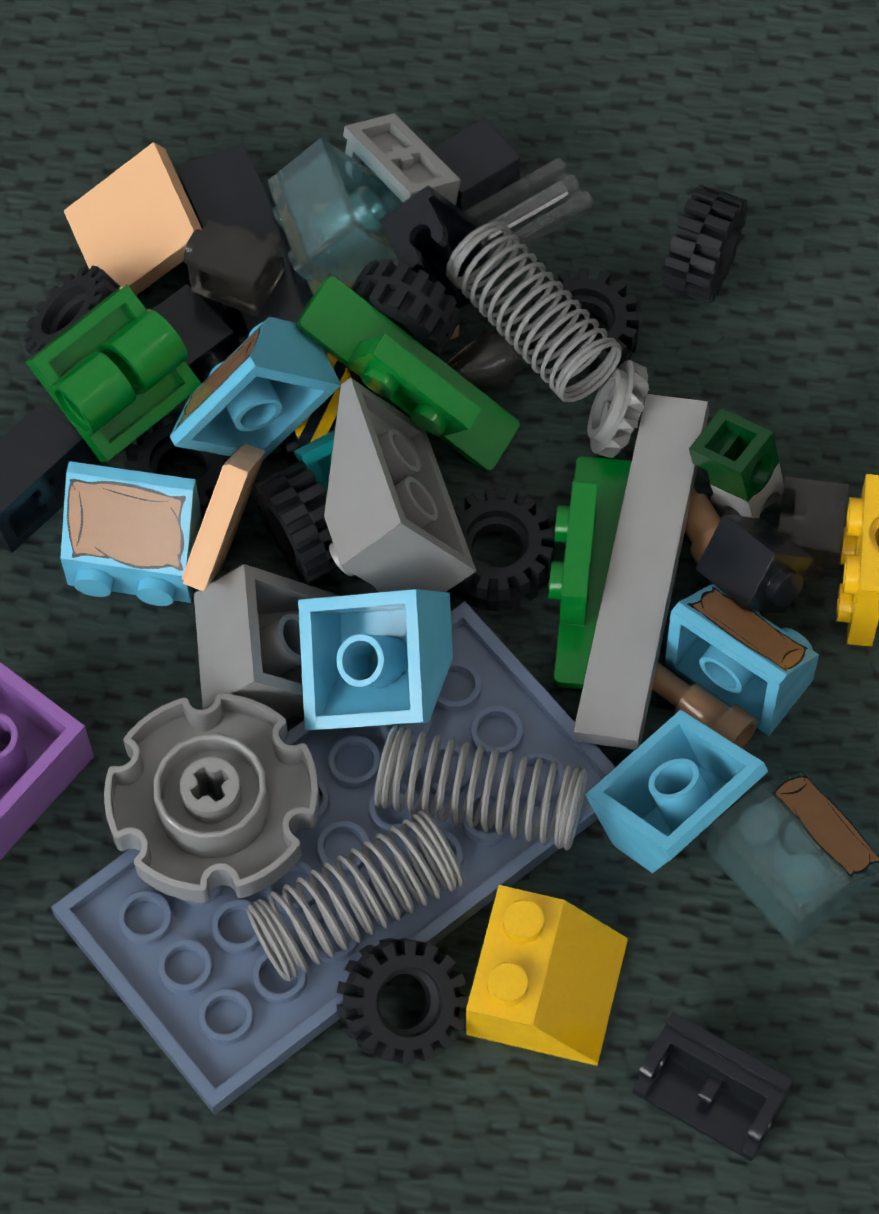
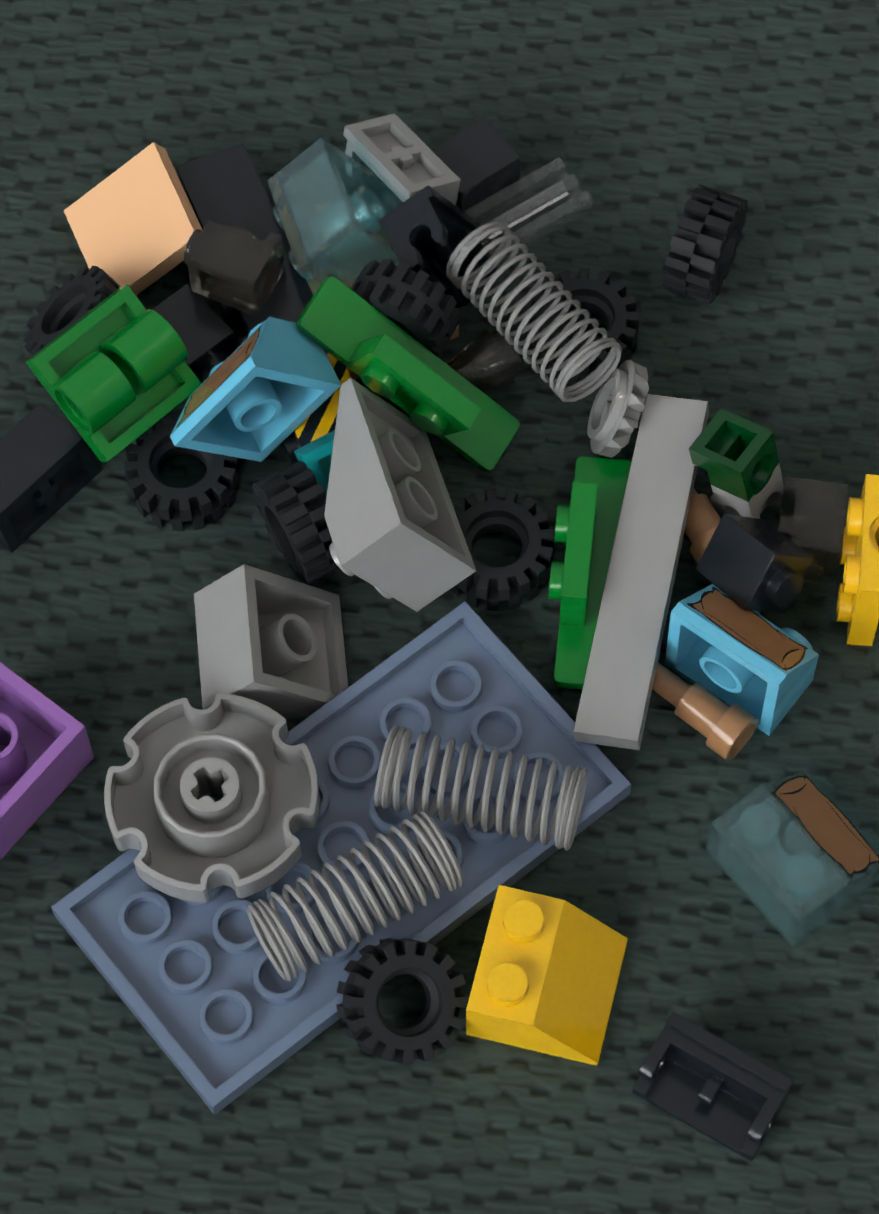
slope [60,461,203,606] -> none
light nougat tile [181,443,266,592] -> none
medium azure slope [298,589,453,731] -> none
medium azure slope [585,709,768,873] -> none

